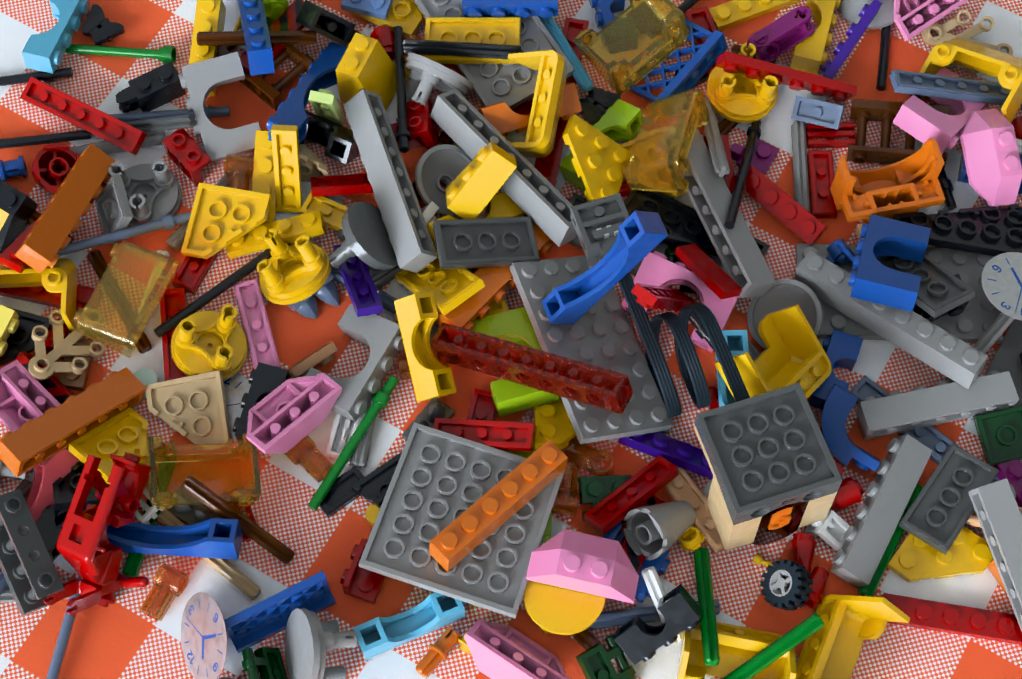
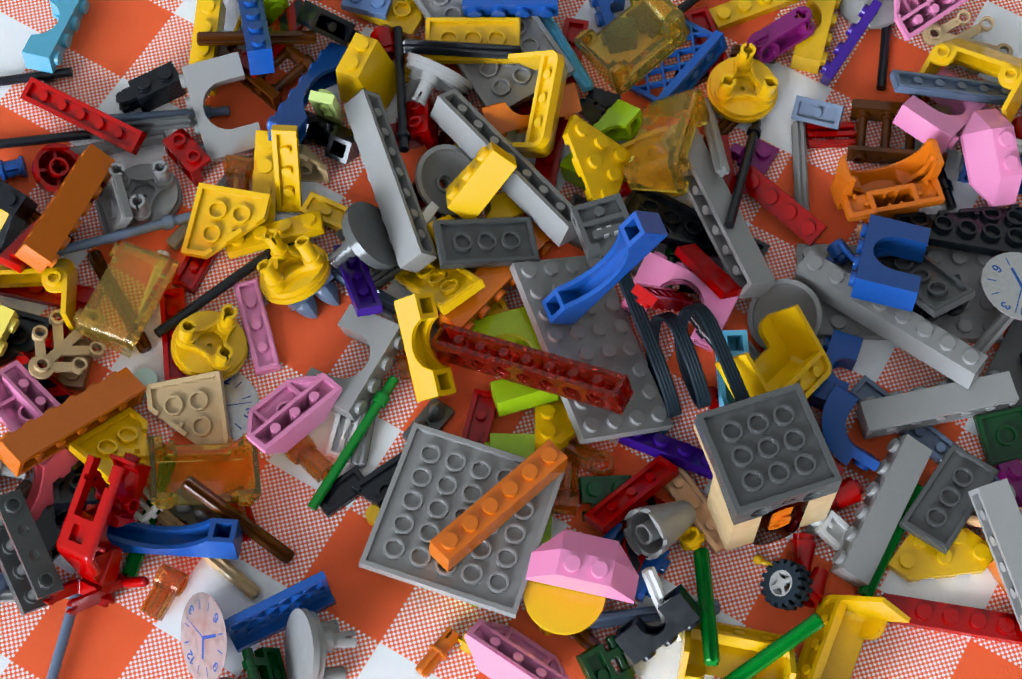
green piece [65,44,176,65] -> none
black animal [81,4,125,45] -> none
black arch [233,362,291,446] -> none
medium nougat plate [287,341,338,378] -> none
red tile [310,171,408,197] -> none
red bracket [340,538,386,604] -> none
medium azure arch [353,592,466,660] -> none
red plate [433,418,537,452] -> none
red plate [716,51,857,102] -> none
red tile [807,150,837,219] -> none

